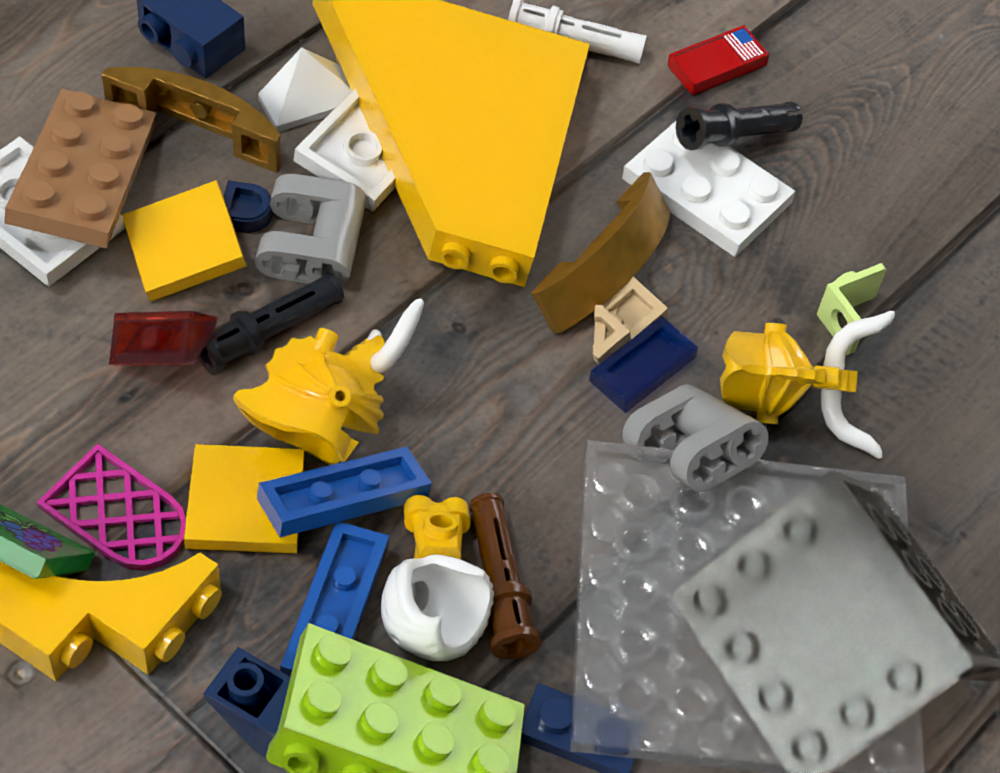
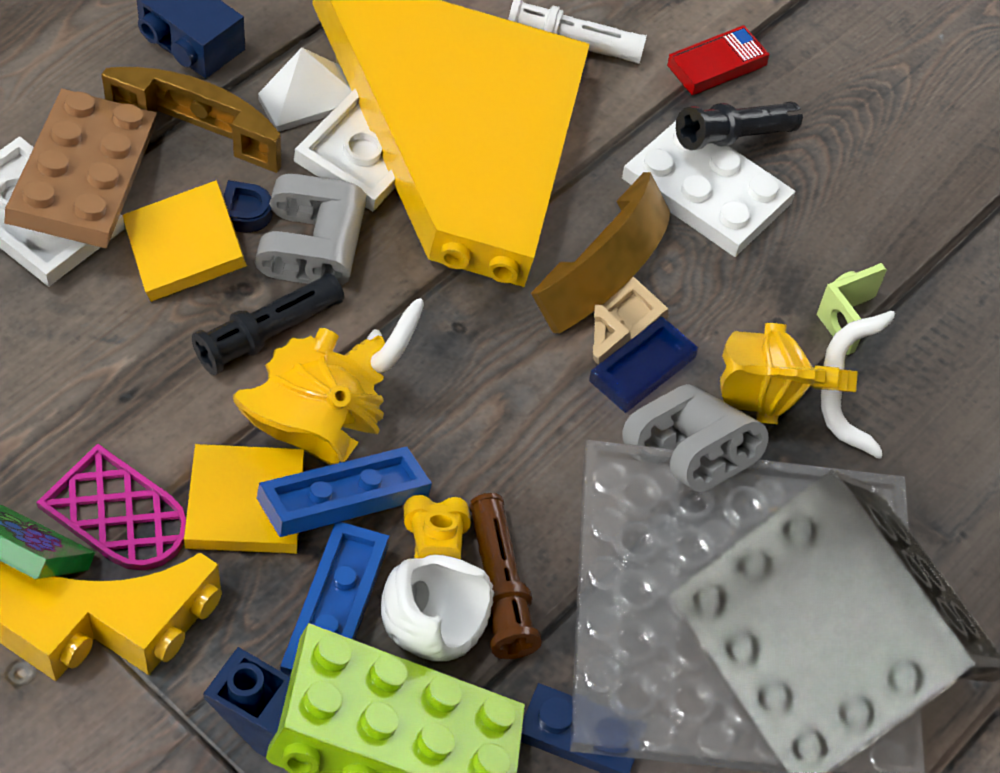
clear red slope [109,311,218,366] -> none

